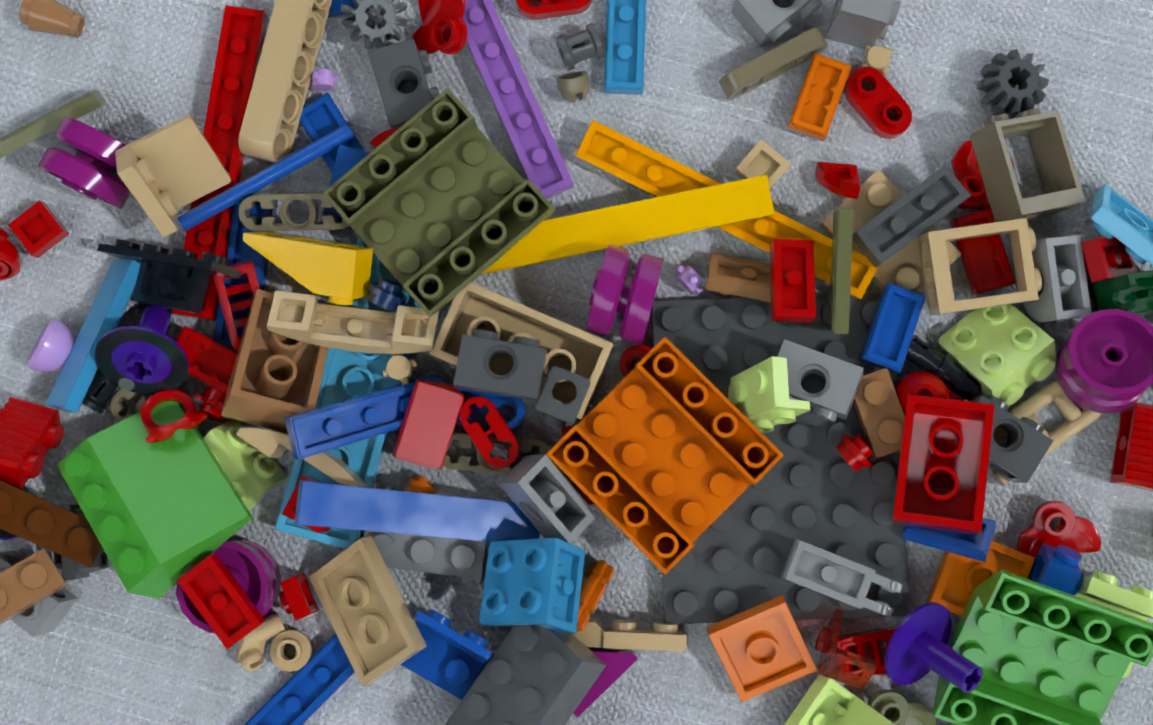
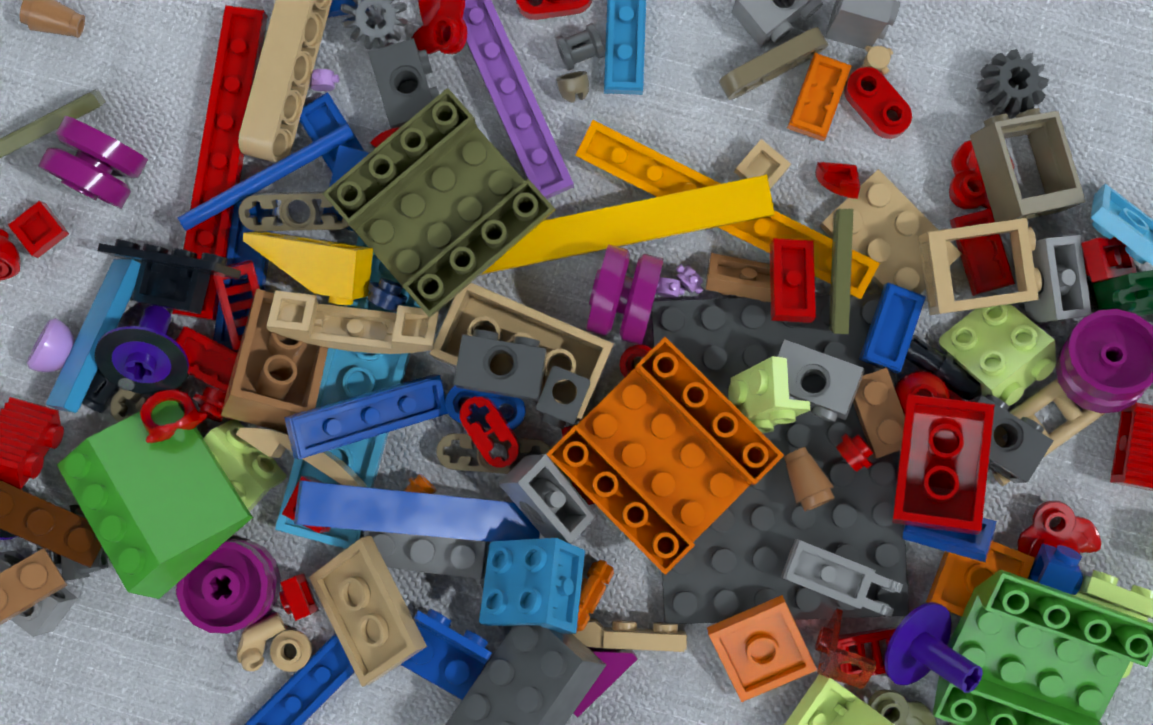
tan bracket [115,115,231,238] -> none
red plate [176,552,266,649] -> none
tan piece [382,354,417,385] -> none
slope [392,380,464,469] -> none
dark grey plate [852,164,971,268] -> none
none -> lavender piece [656,277,685,298]
none -> medium nougat cone [783,447,835,512]

